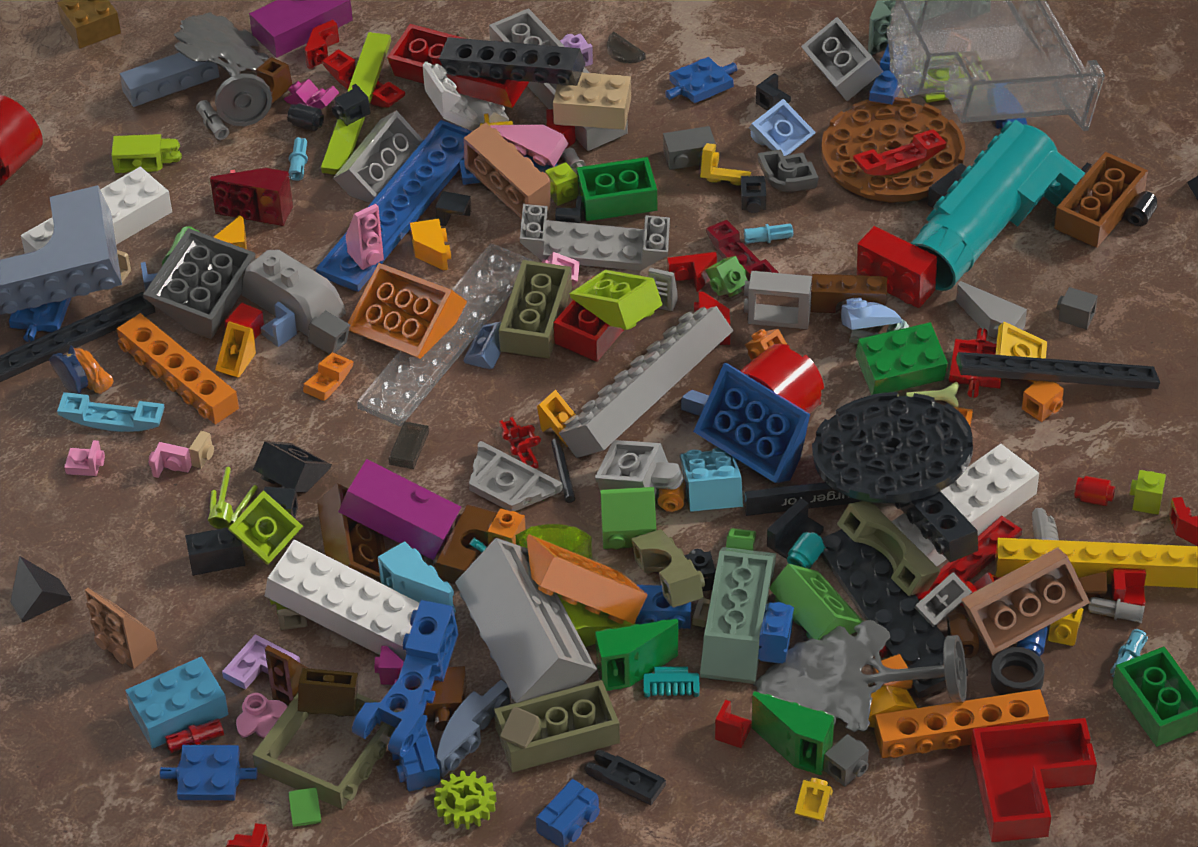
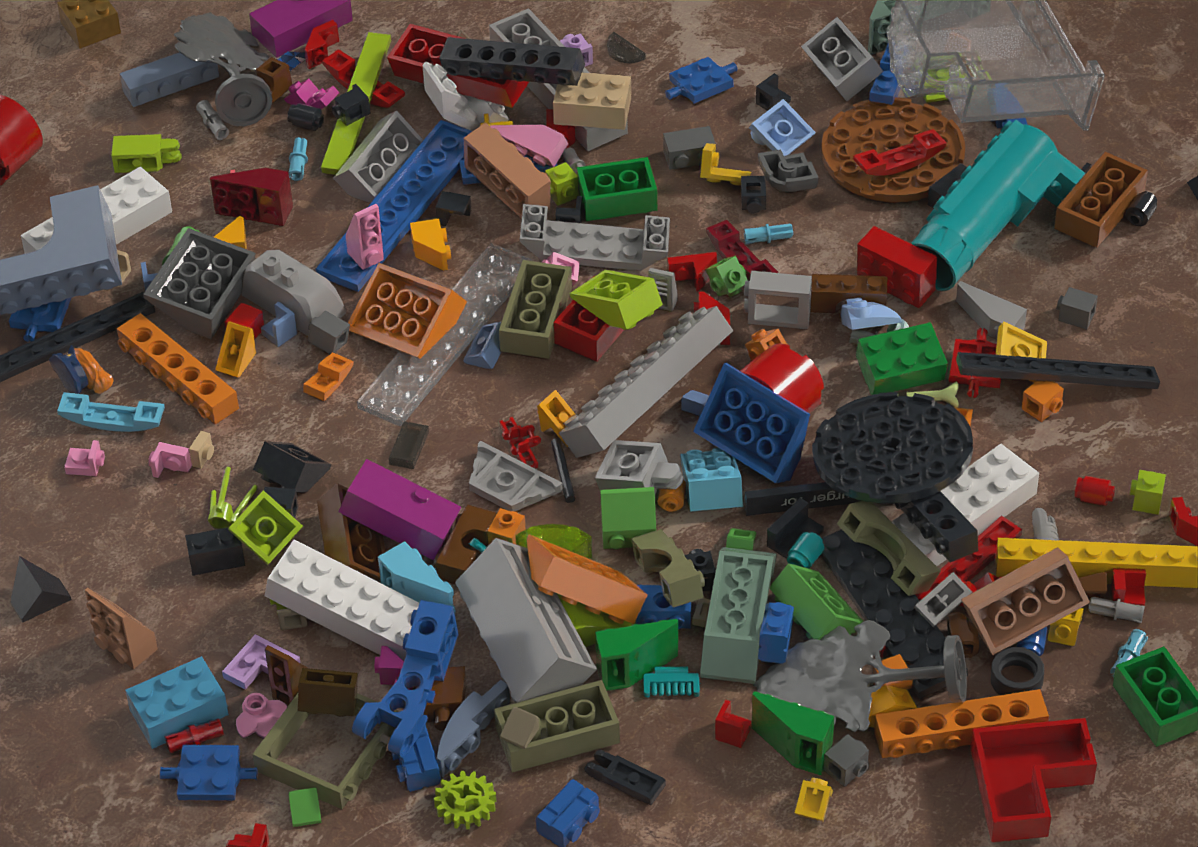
none -> sticker [277,51,306,71]

